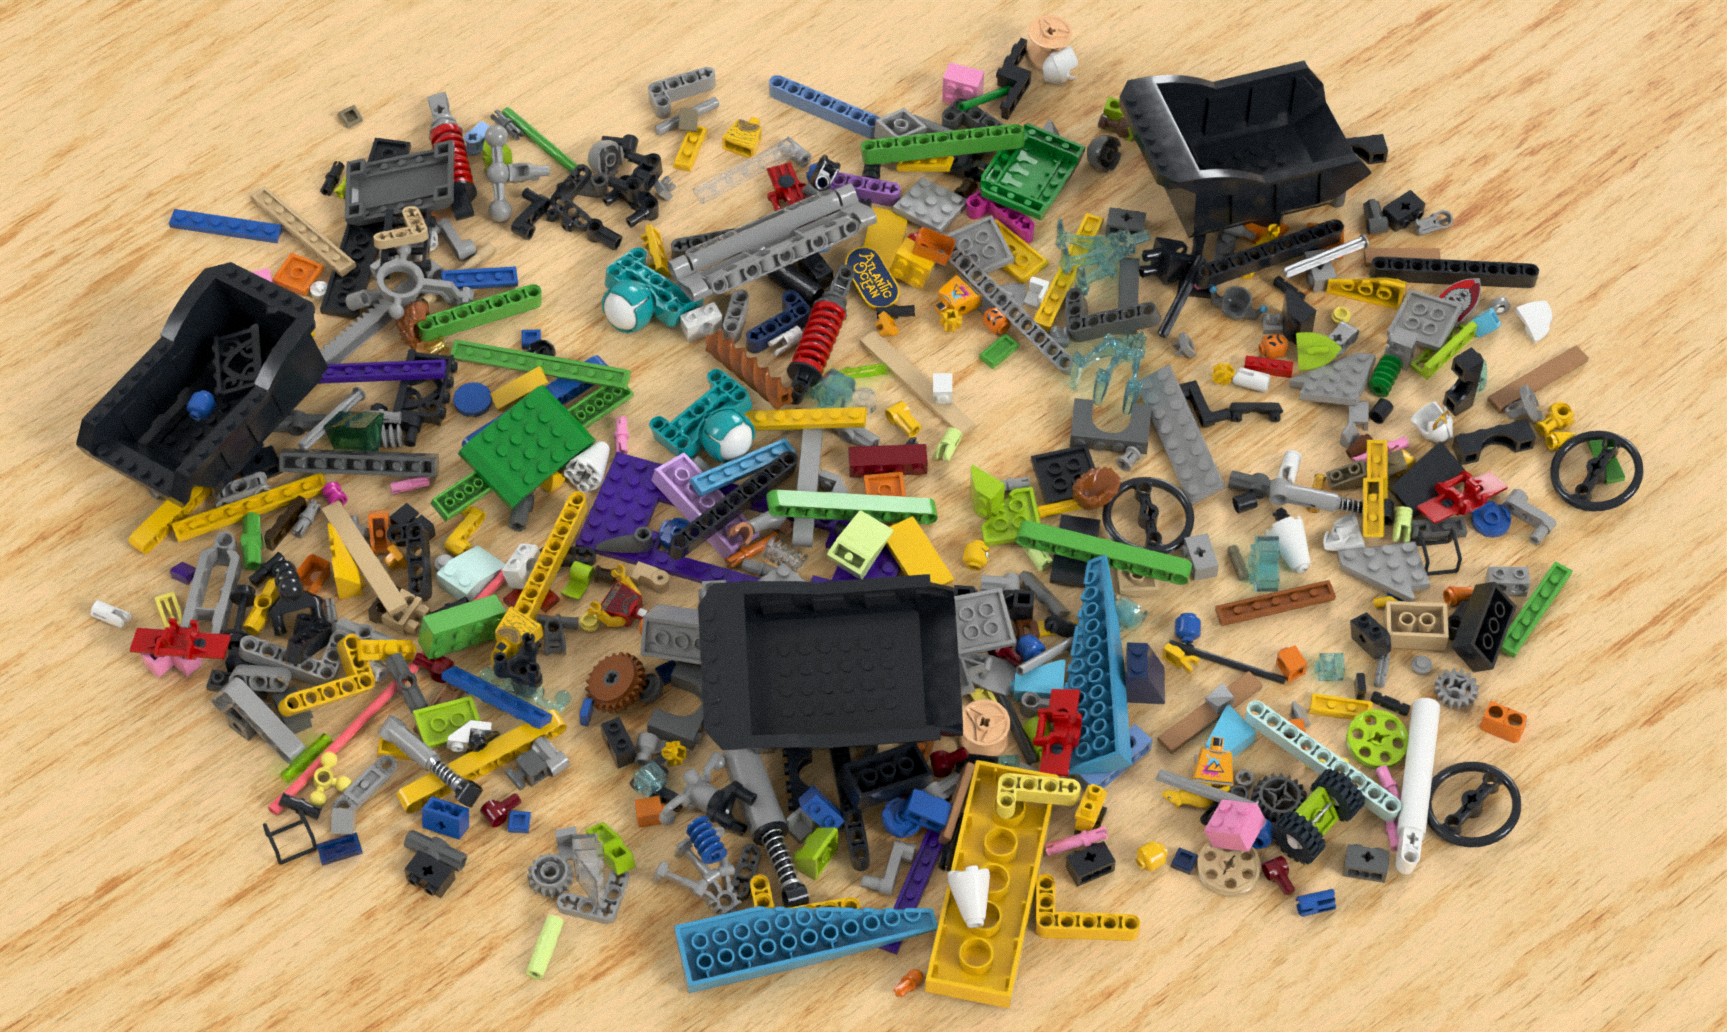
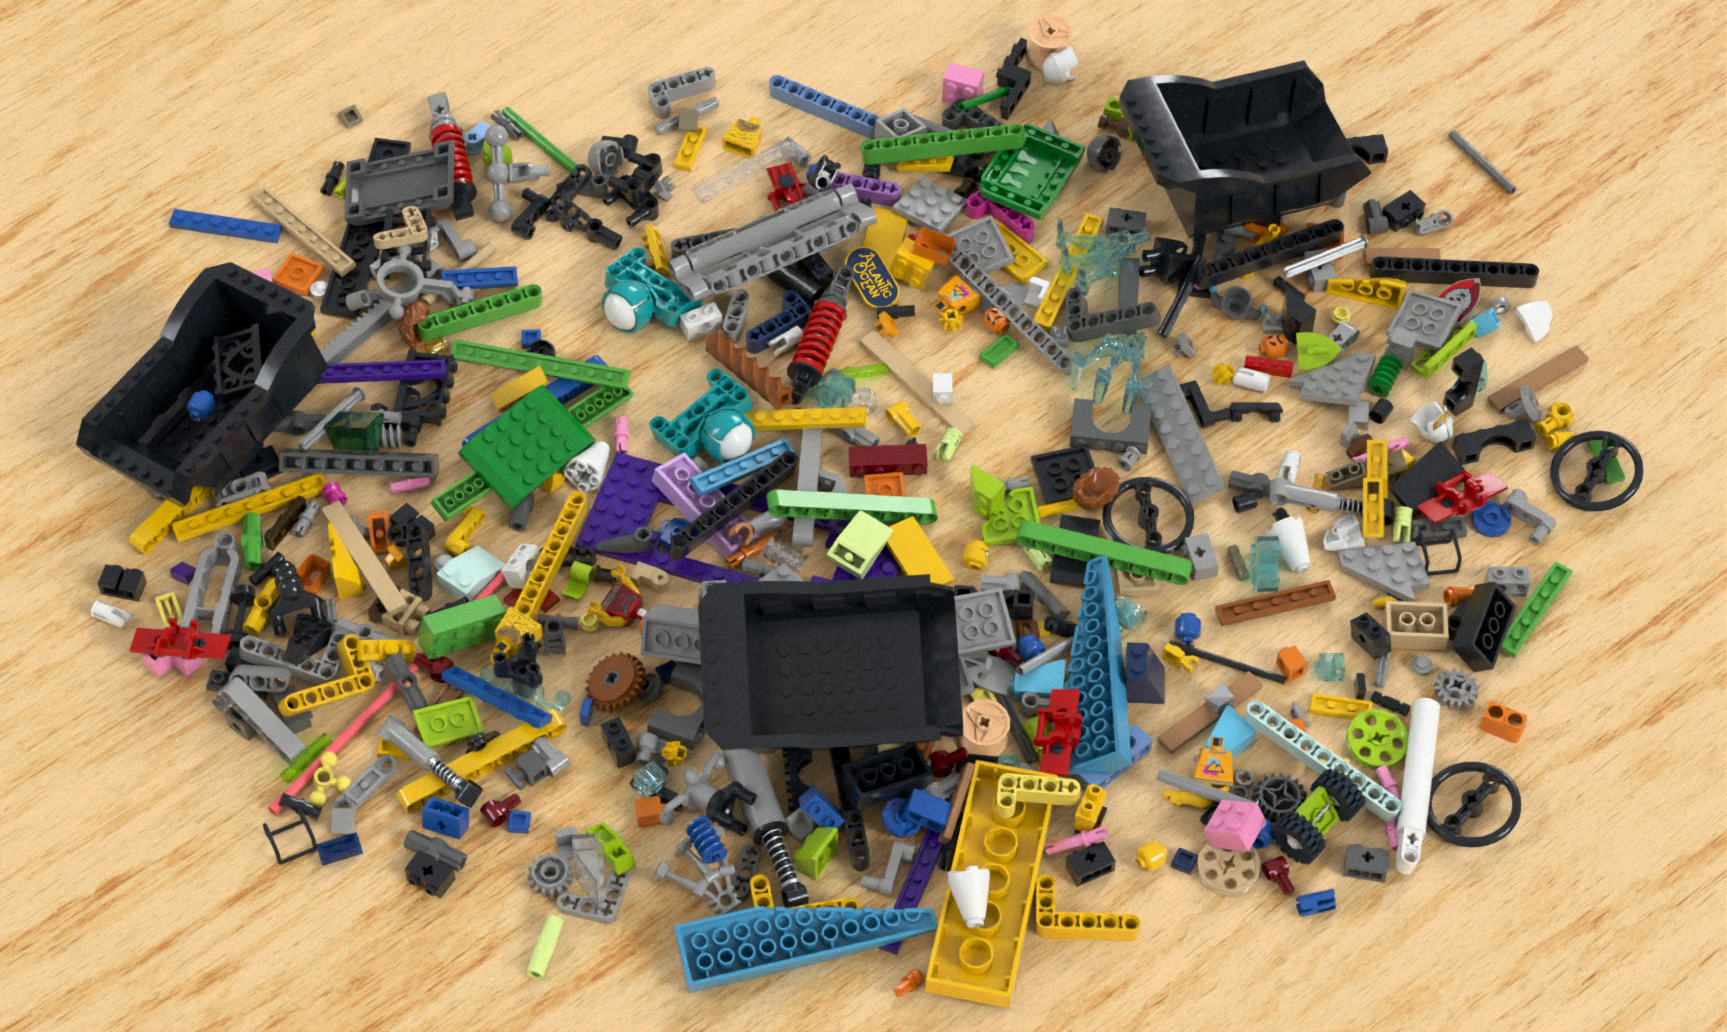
white slope [446,720,492,752] -> none
blue tile [453,382,492,417] -> none
none -> black piece [97,564,147,602]
none -> dark grey piece [1448,130,1516,194]

